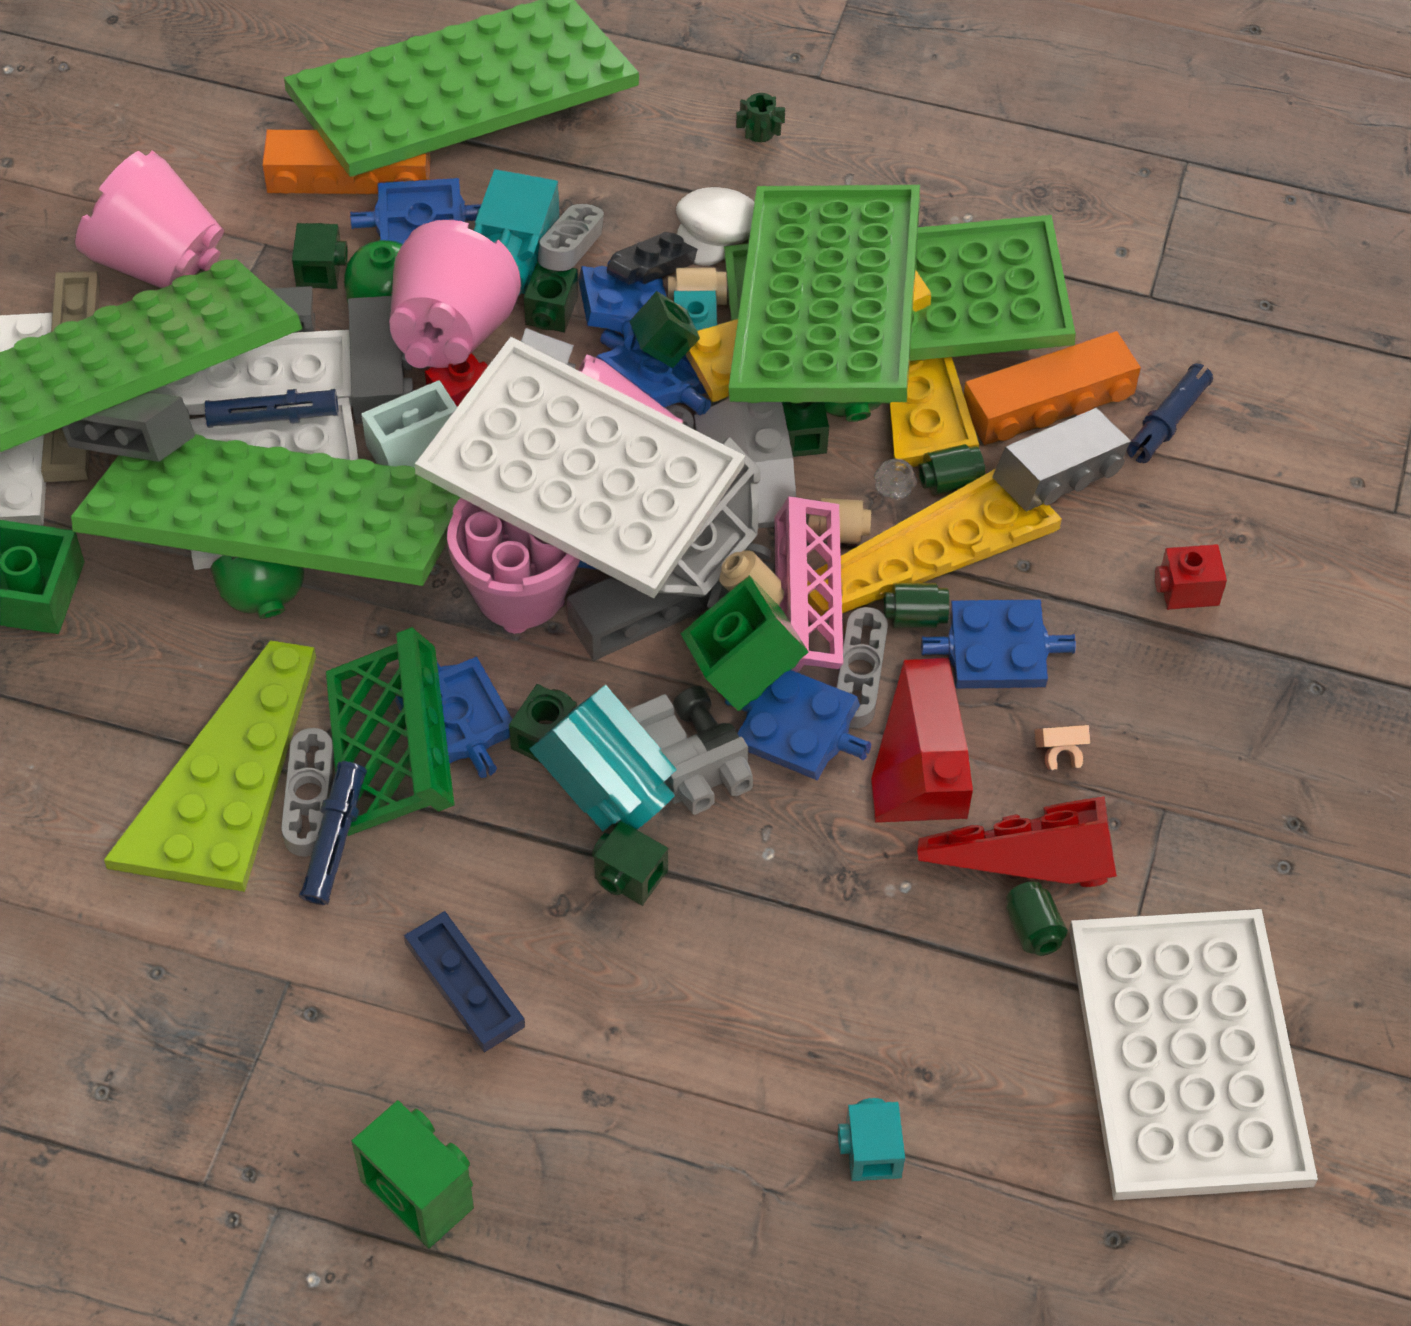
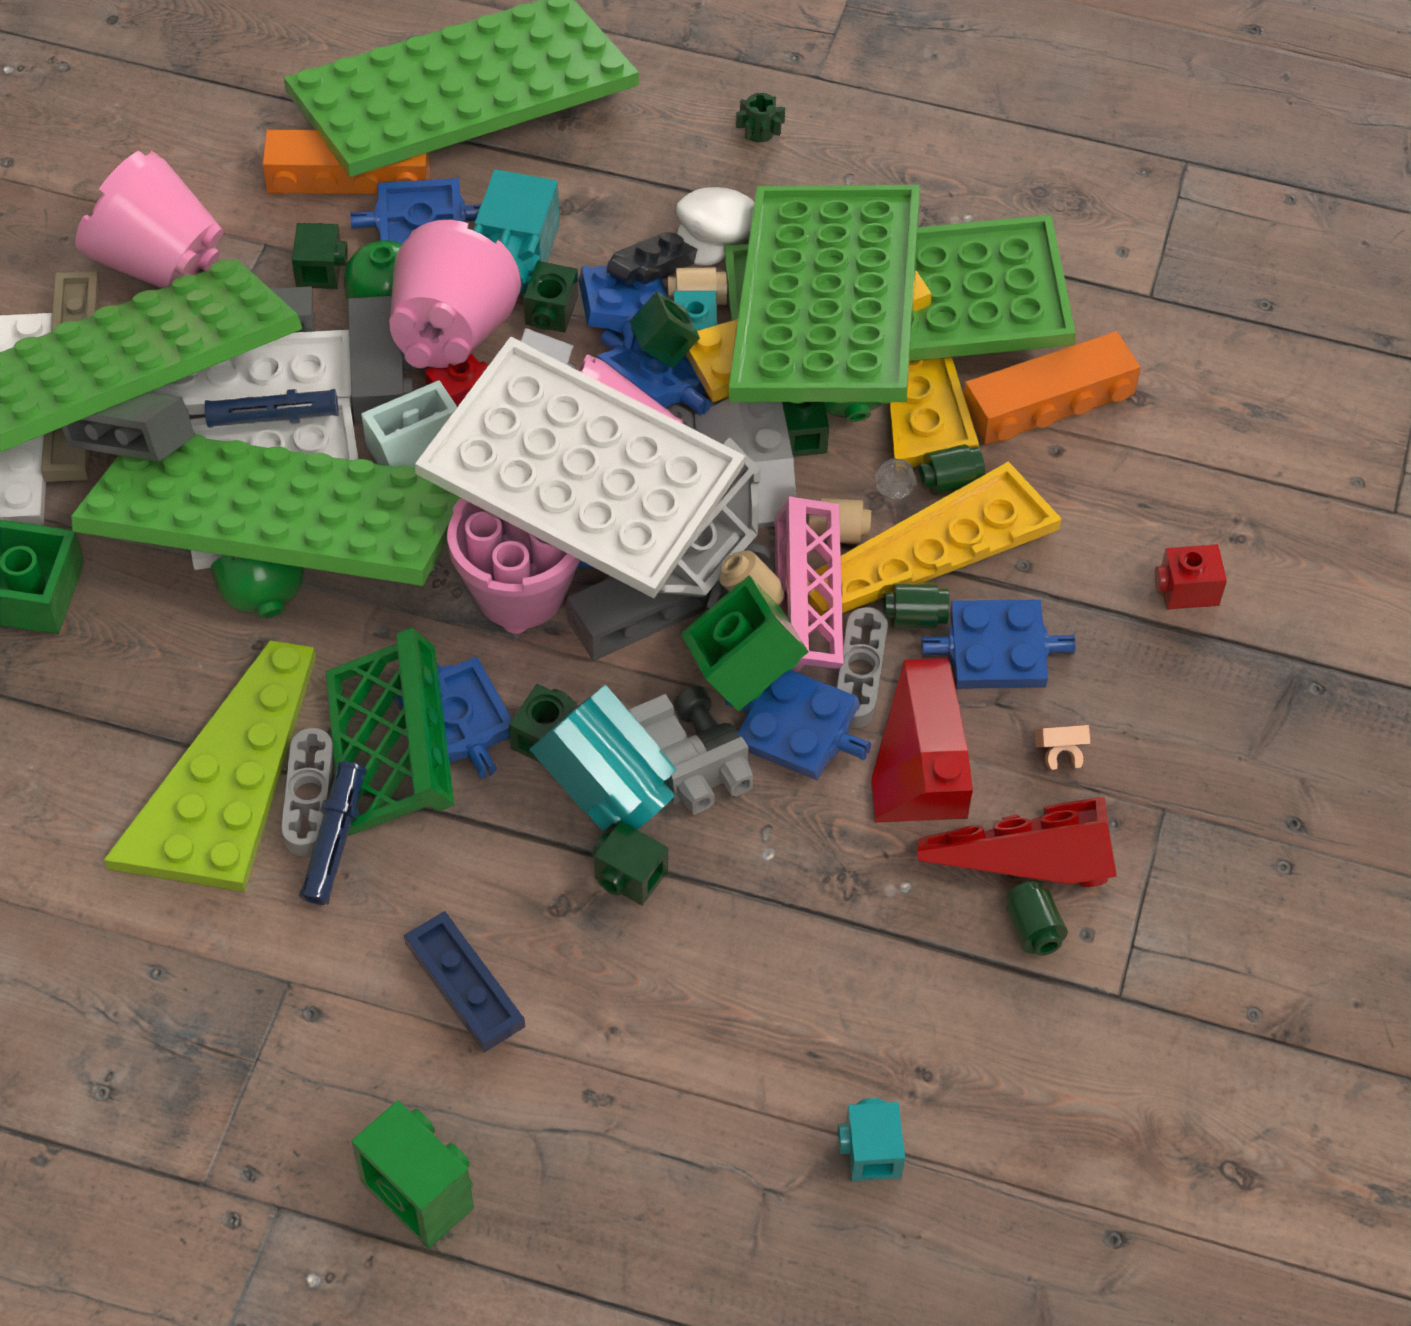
light grey beam [538,204,604,271] -> none
brick [992,408,1131,511] -> none
white plate [1069,909,1318,1200] -> none
dark blue pin [1126,363,1213,463] -> none

